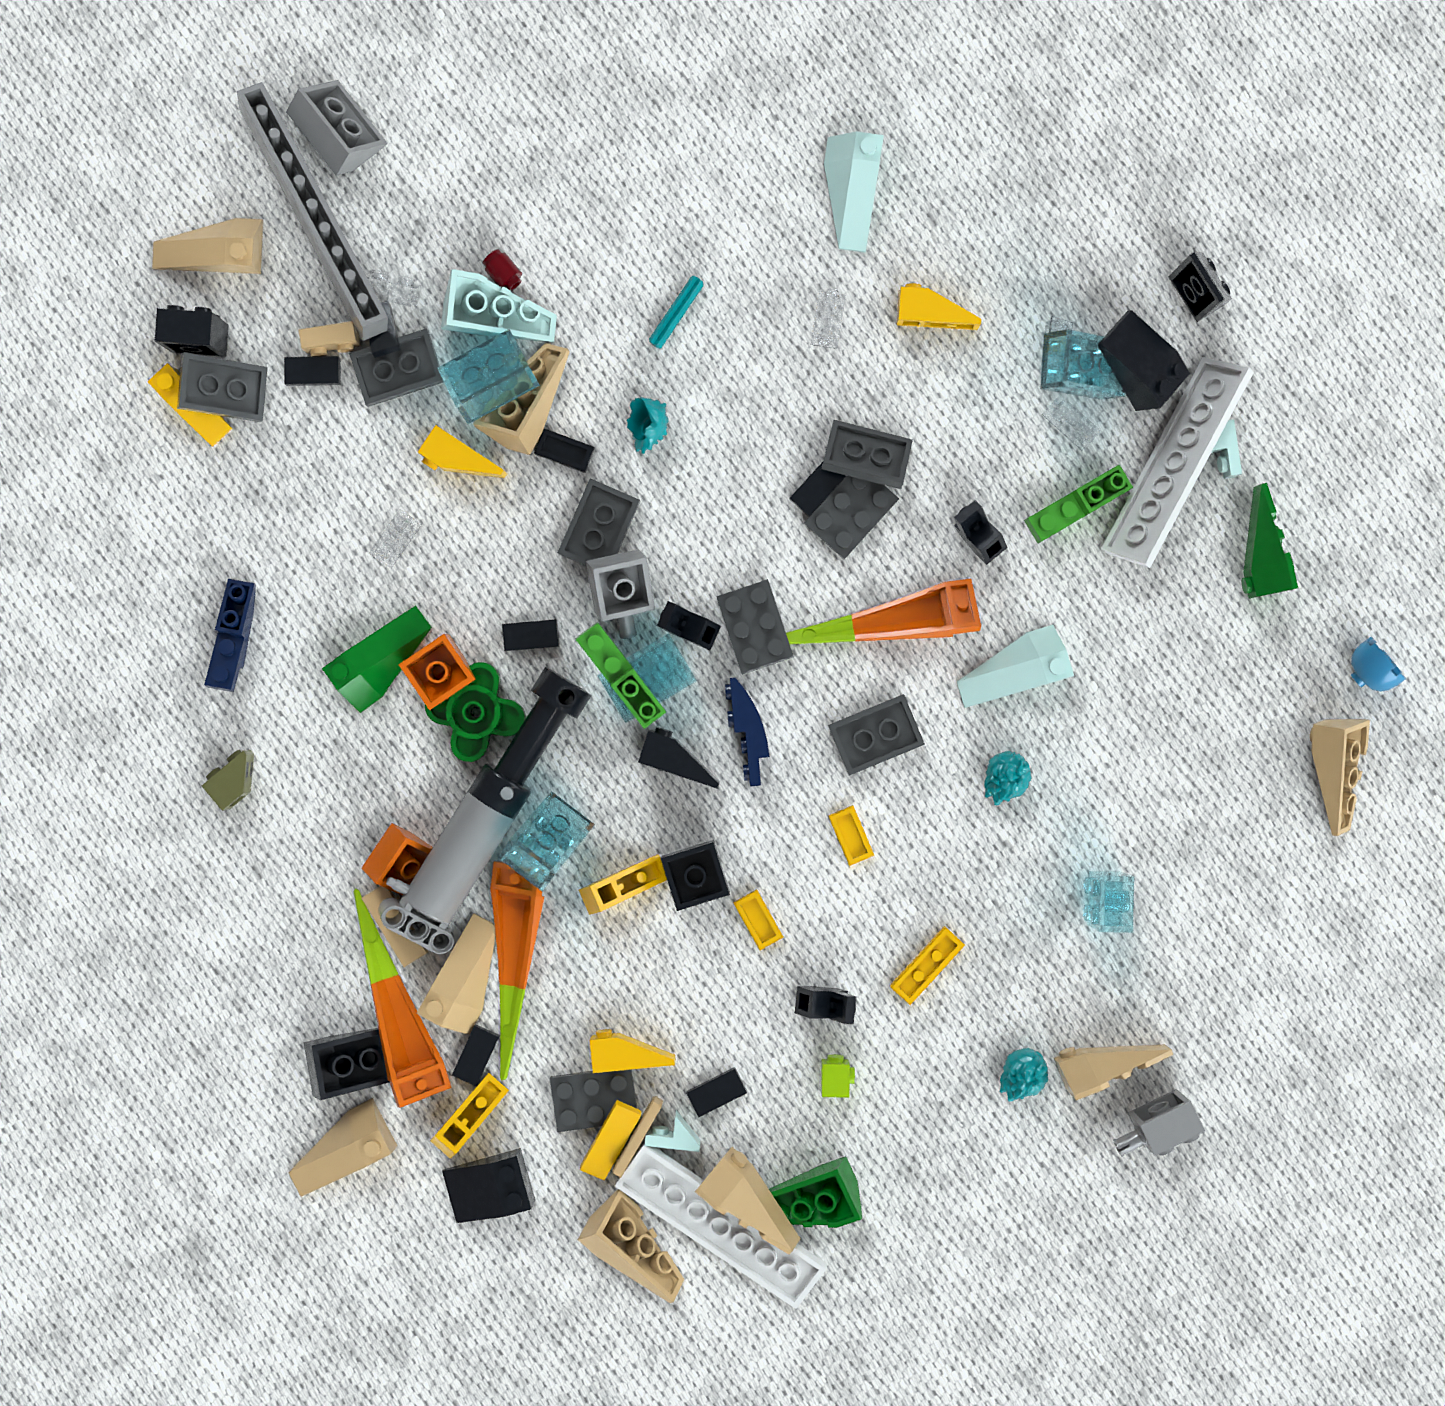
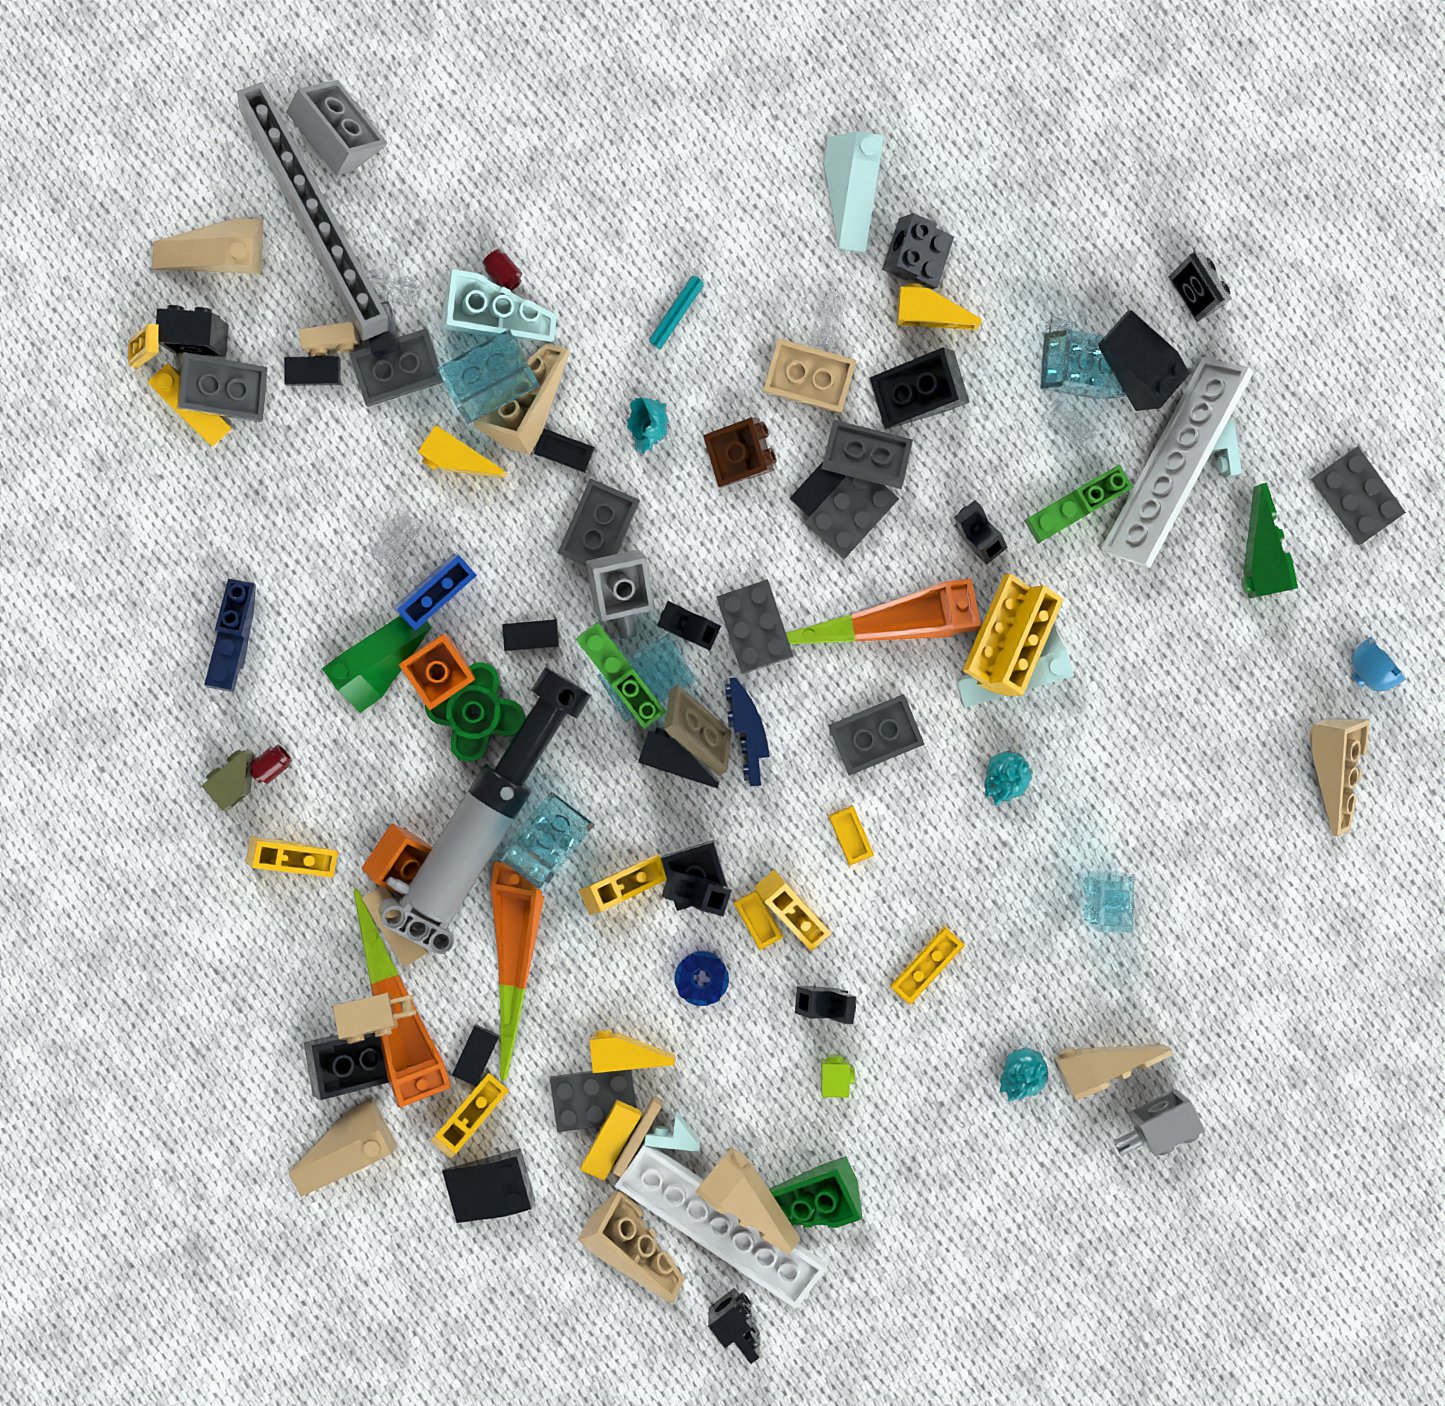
tan wedge [417,913,496,1035] -> none
black tile [686,1067,747,1118] -> none
none -> yellow tile [128,324,158,367]
none -> yellow slope [245,836,338,878]
none -> dark red brick [250,744,292,784]
none -> tan brick [333,993,417,1044]
none -> blue brick [393,554,477,631]
none -> black brick [661,870,732,917]
none -> dark tan plate [664,685,732,776]
none -> clear blue plate [674,950,729,1006]
none -> reddish brown plate [703,417,777,488]
none -> black brick [708,1288,761,1364]
none -> yellow slope [754,869,832,951]
none -> tan plate [763,338,857,414]
none -> black slope [869,347,970,429]
none -> black brick [882,213,955,289]
none -> yellow brick [962,573,1064,696]
none -> dark grey plate [1311,446,1406,545]

